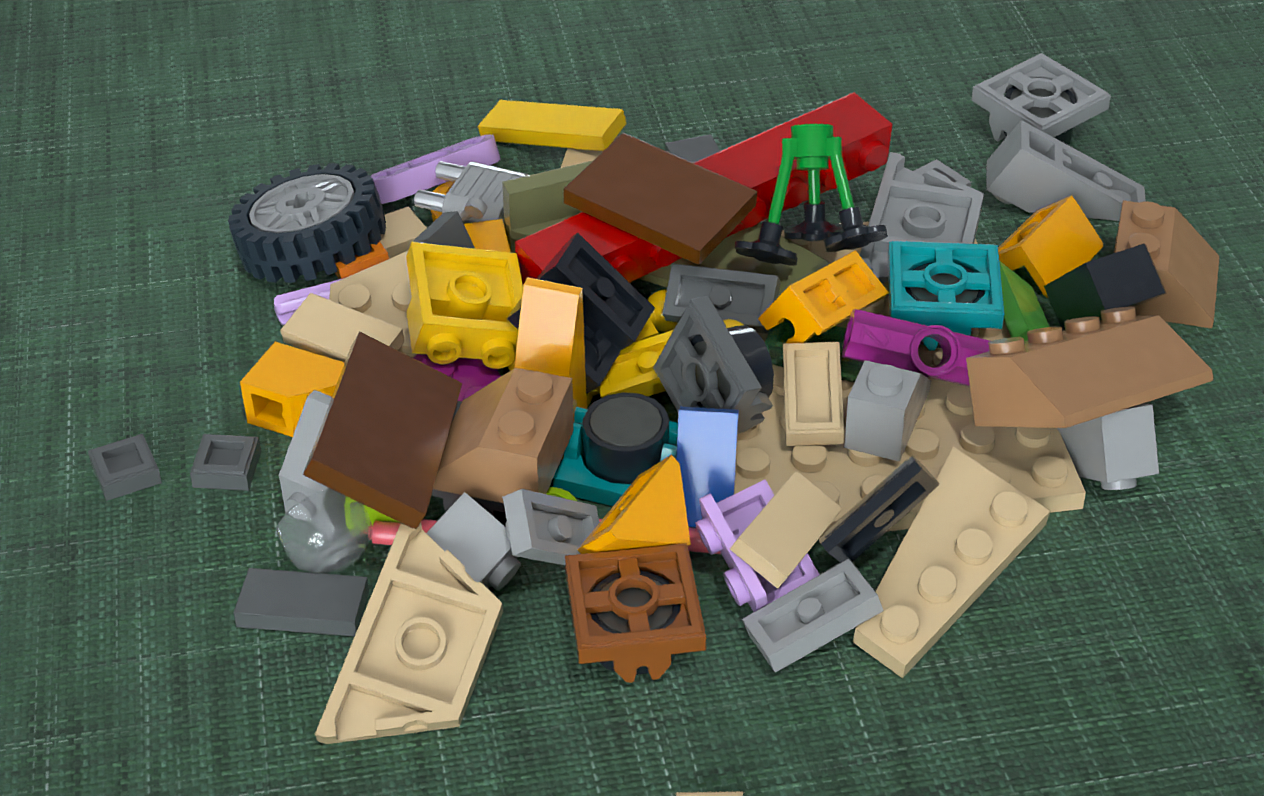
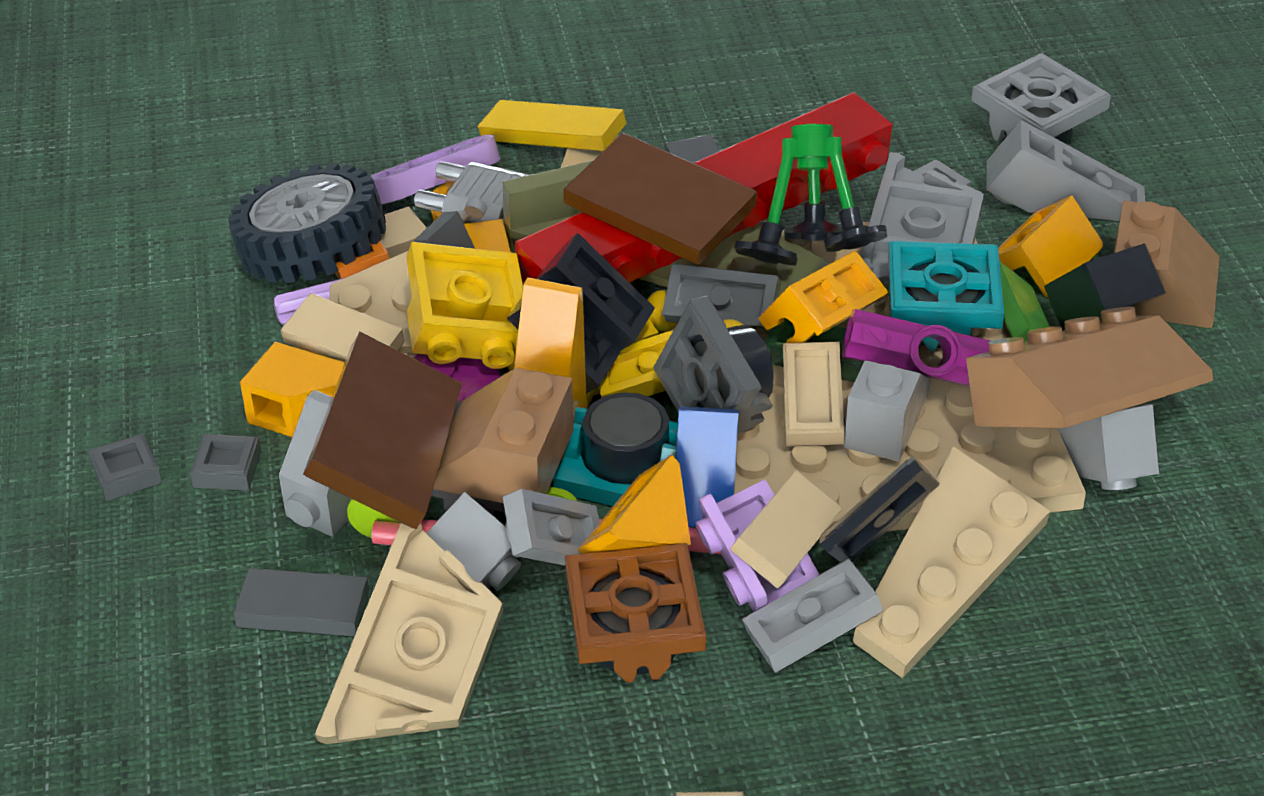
clear hair [277,488,373,574] -> none

